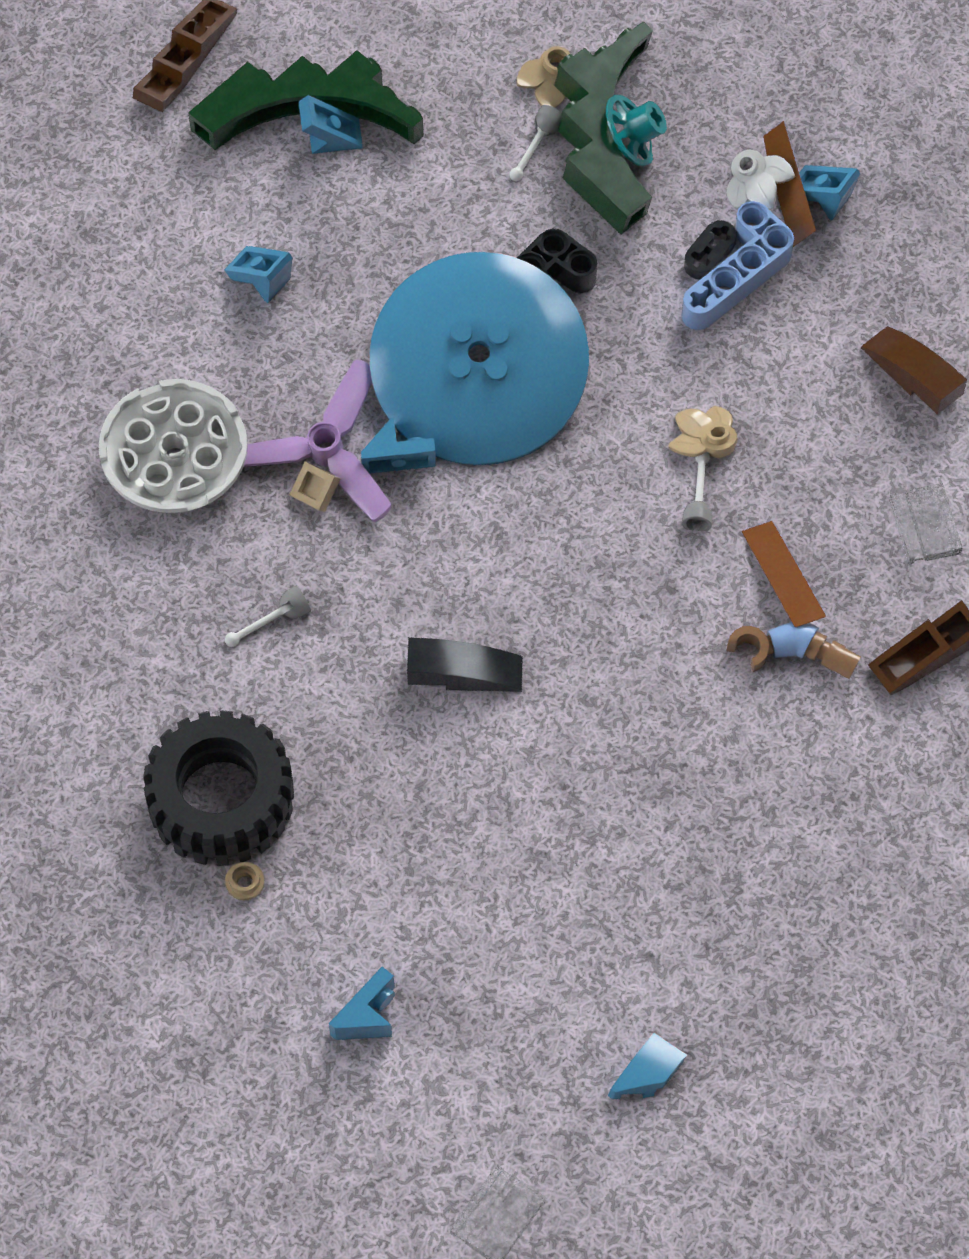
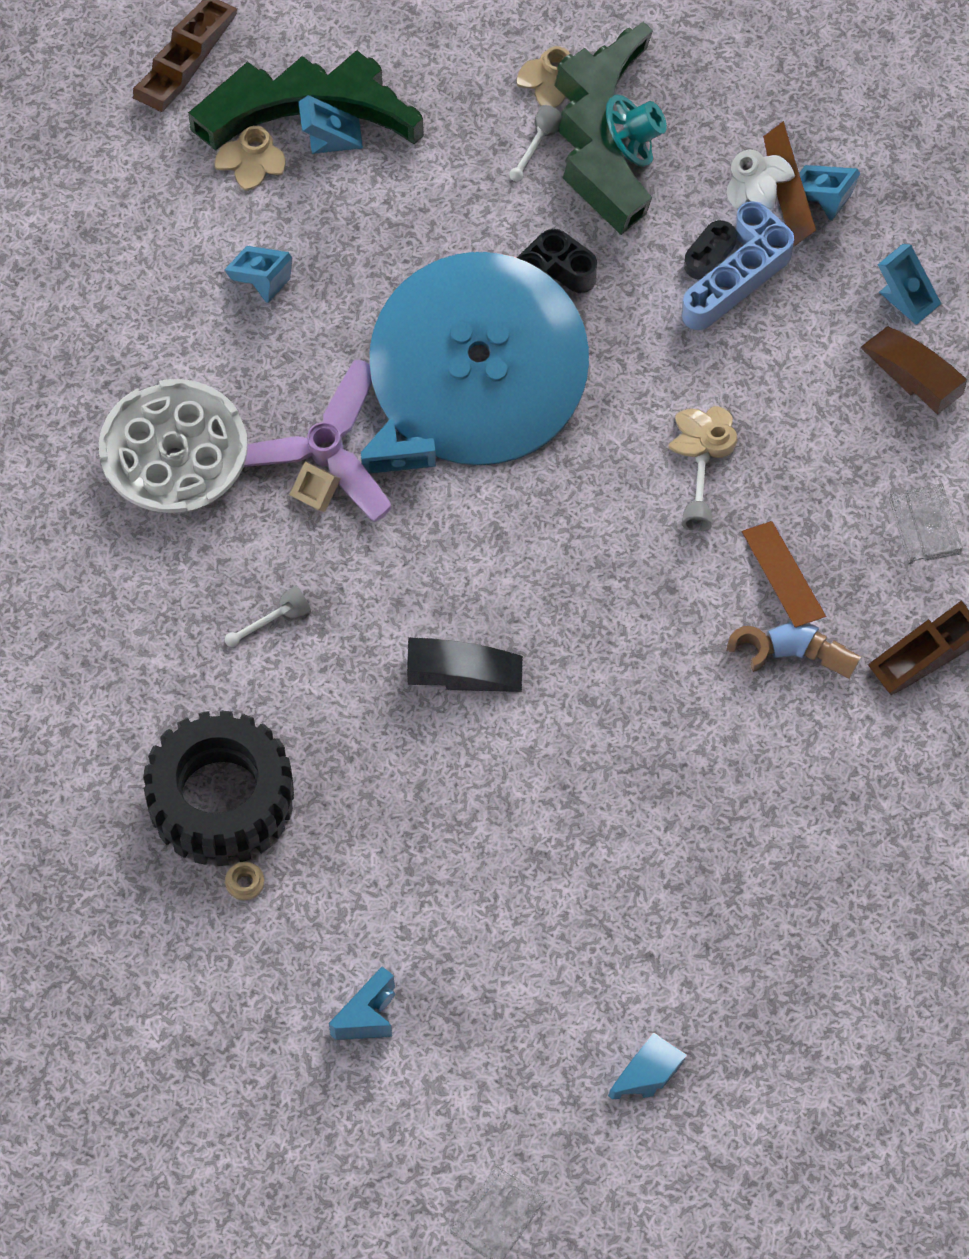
none -> tan plate [215,126,286,191]
none -> dark azure slope [877,244,942,325]

